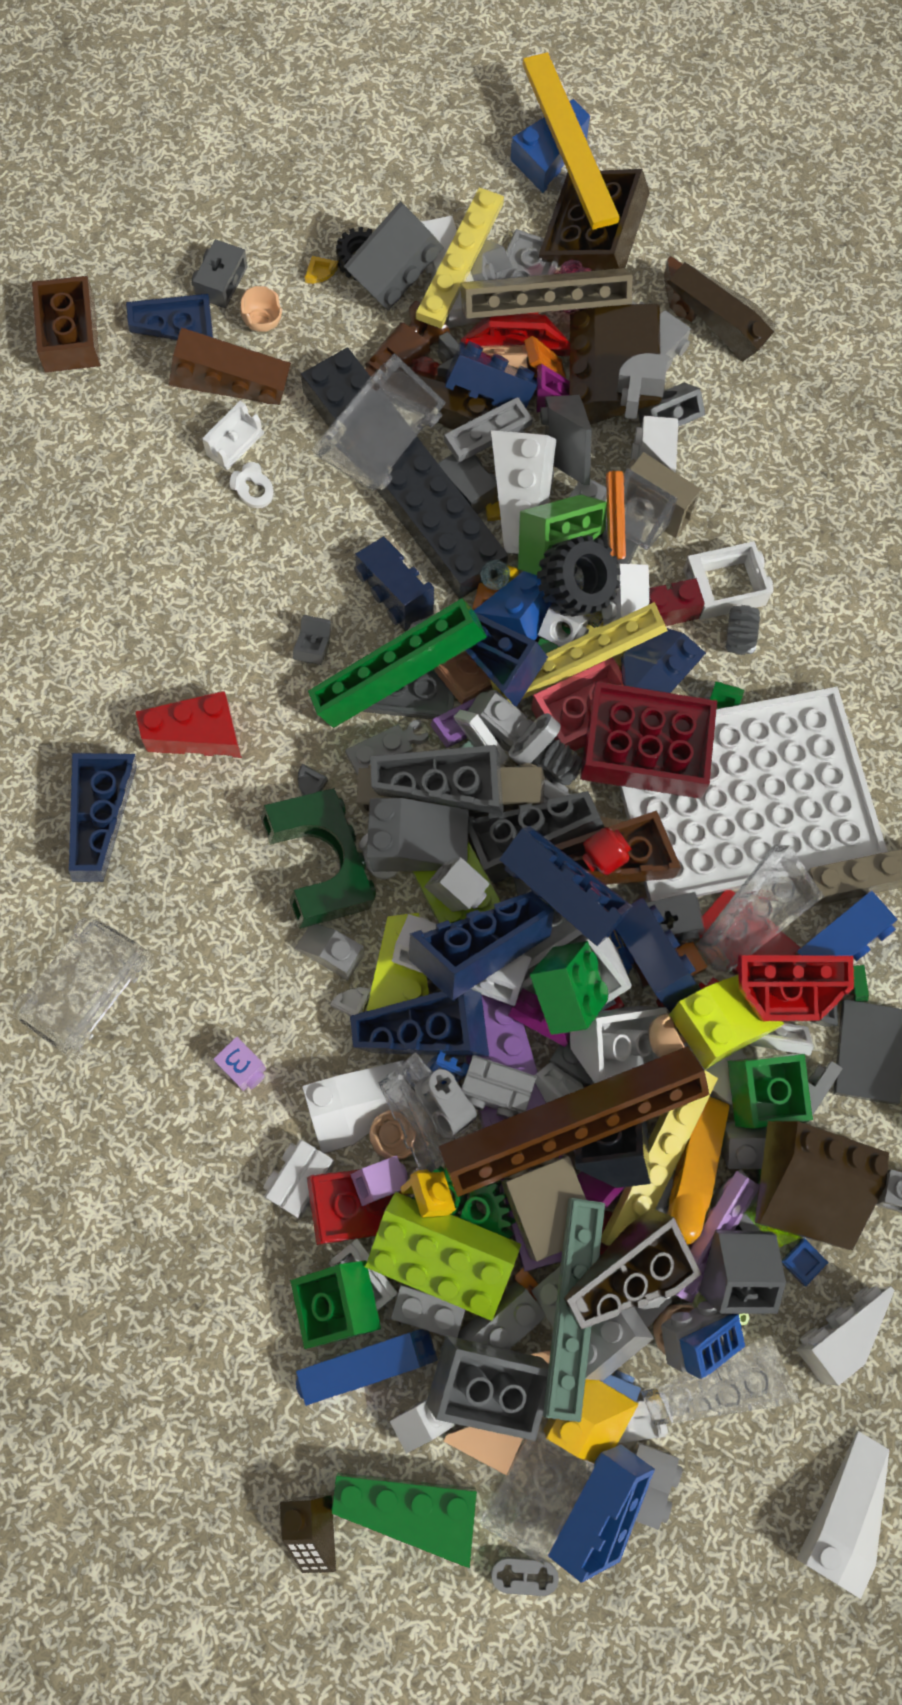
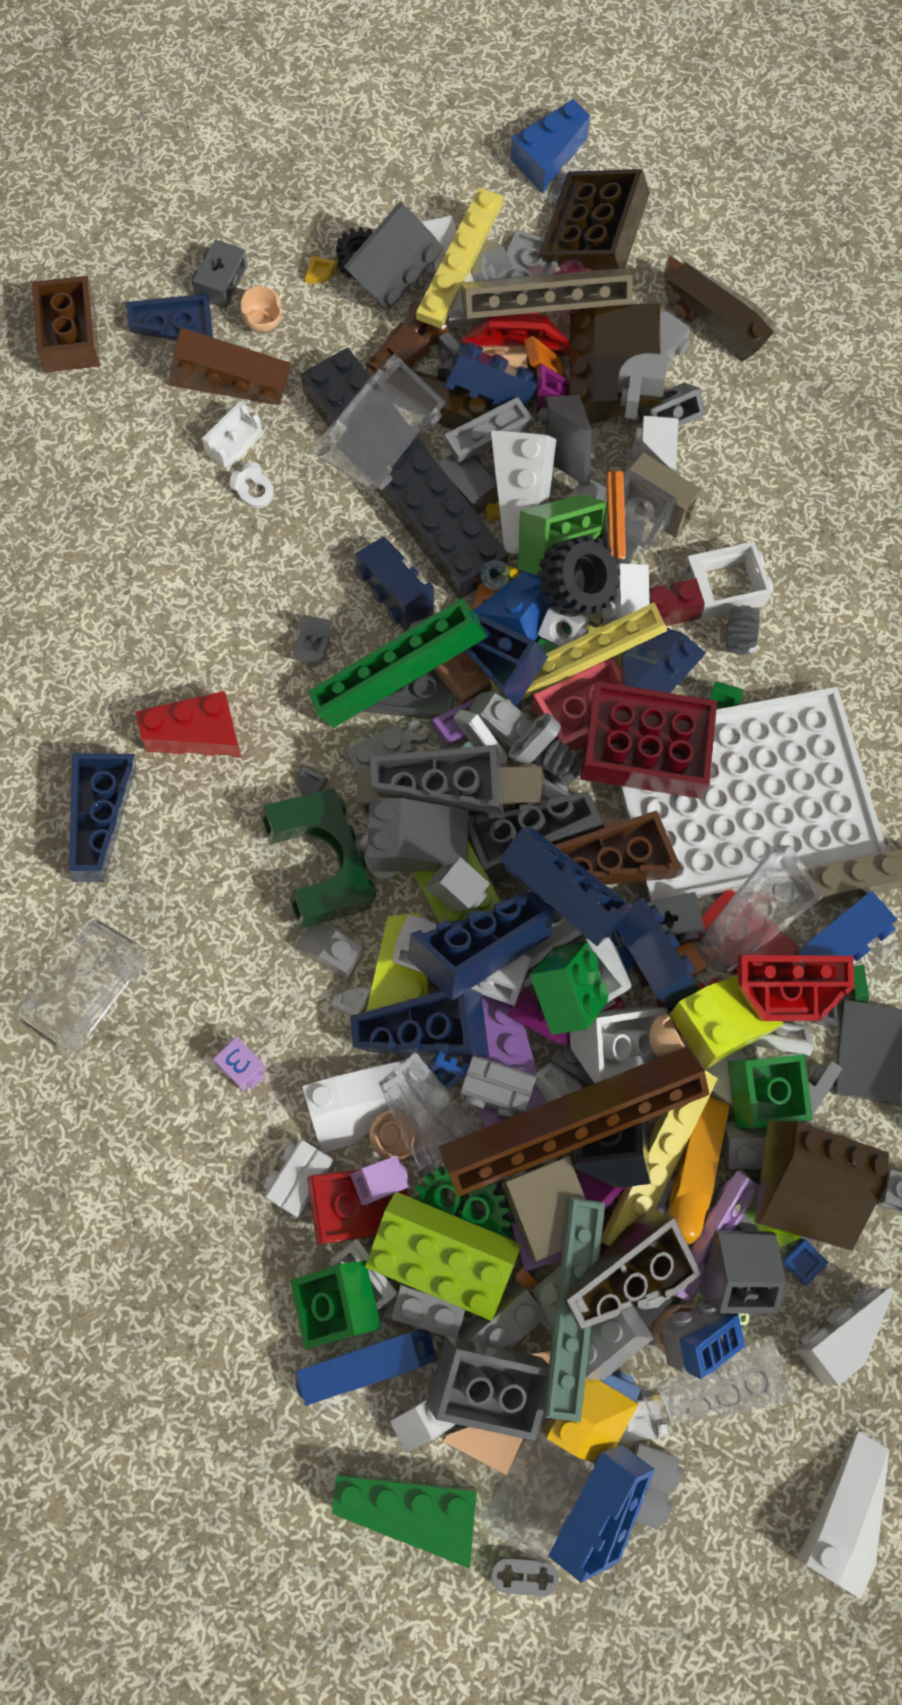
dark brown slope [280,1495,336,1573] -> none
yellow bracket [400,1169,456,1218] -> none
clear red plate [412,357,439,375] -> none
light grey piece [415,1069,477,1138] -> none
yellow tile [523,52,619,230] -> none
red head [581,827,632,875] -> none

